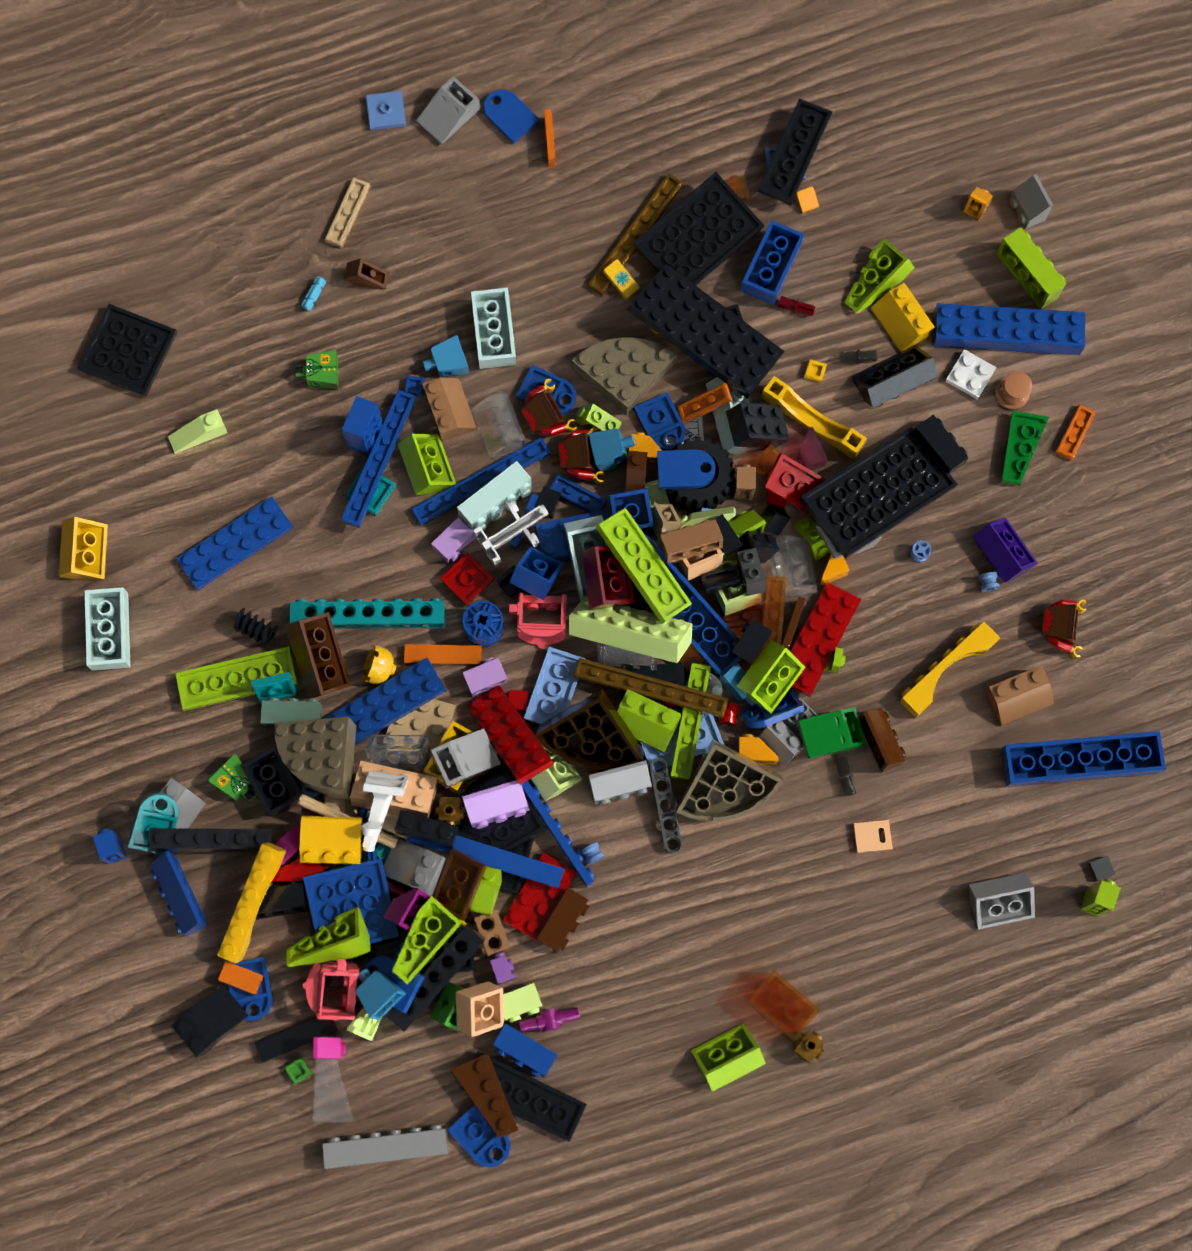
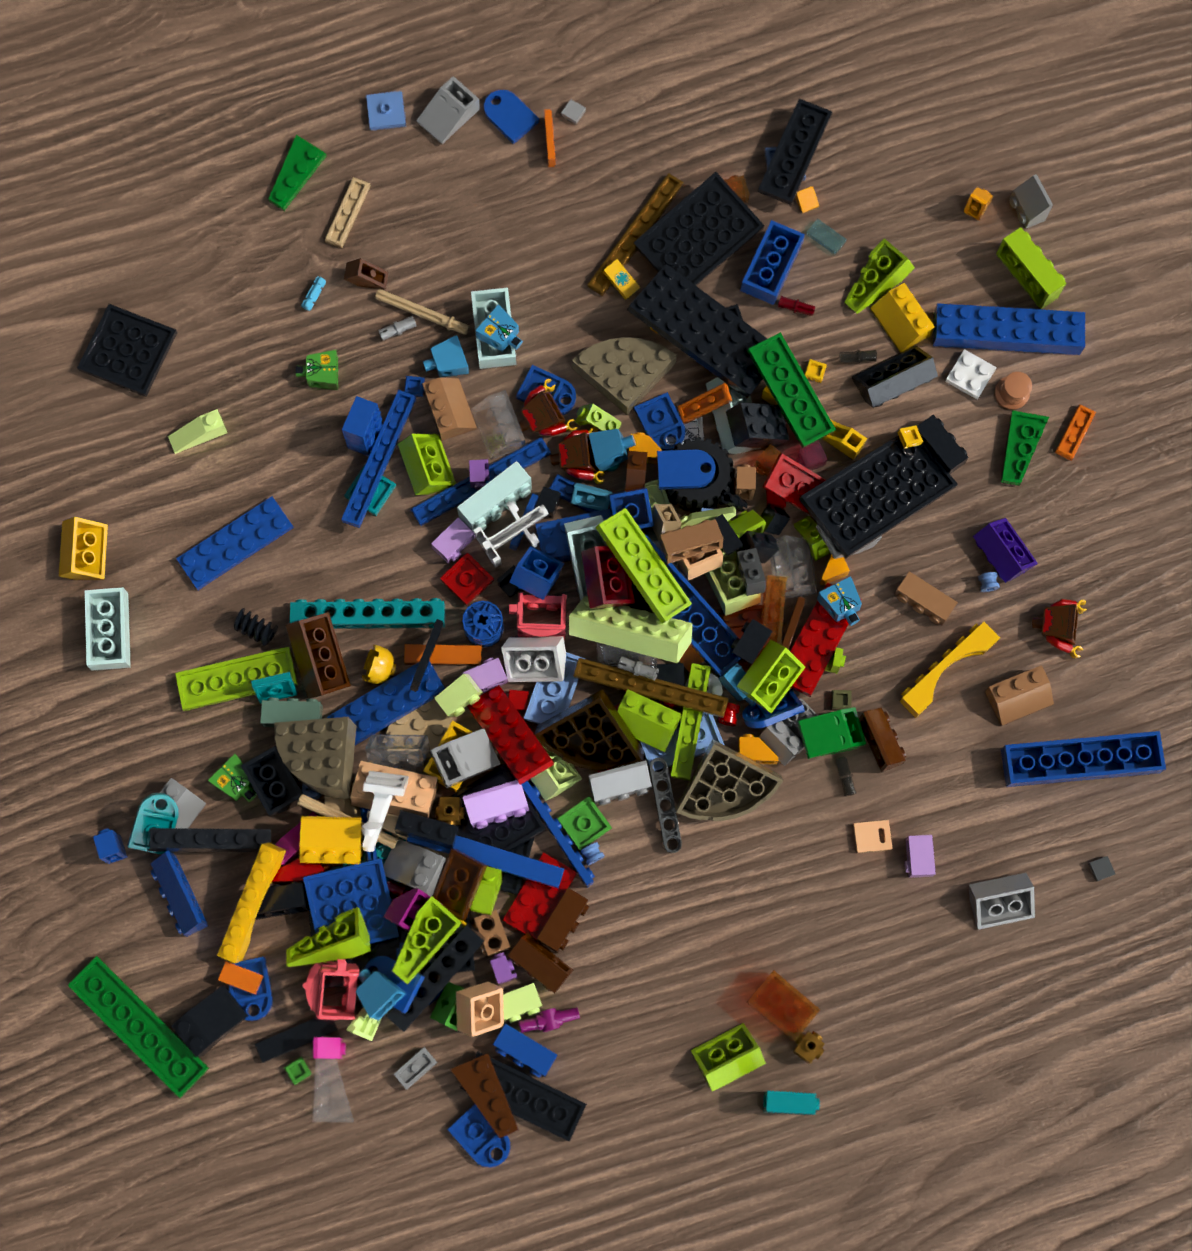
light grey brick [323,1125,449,1169] -> none
black tile [700,565,743,594] -> none
medium blue wheel [910,540,931,563] -> none
lime brick [1080,879,1121,917] -> none
none -> green plate [68,956,210,1098]
none -> green wing [269,135,327,211]
none -> tan axle [375,289,469,335]
none -> light grey pin [378,316,417,341]
none -> light grey plate [394,1047,438,1090]
none -> black tile [410,619,443,692]
none -> yellowish green brick [434,674,483,717]
none -> medium lavender brick [469,459,489,490]
none -> dark azure torso [476,305,523,351]
none -> white slope [501,636,566,682]
none -> reddish brown brick [508,933,574,993]
none -> bright green plate [557,796,612,851]
none -> light grey tile [561,99,586,124]
none -> medium azure slope [571,483,613,511]
none -> light grey pin [618,656,659,681]
none -> black pin [721,492,748,512]
none -> green plate [747,332,836,448]
none -> teal window [763,1091,820,1115]
none -> clear light blue tile [806,219,847,255]
none -> dark azure torso [817,576,862,626]
none -> olive tile [831,690,851,710]
none -> medium nougat brick [894,571,958,625]
none -> yellow plate [897,425,923,449]
none -> lavender brick [905,835,936,878]

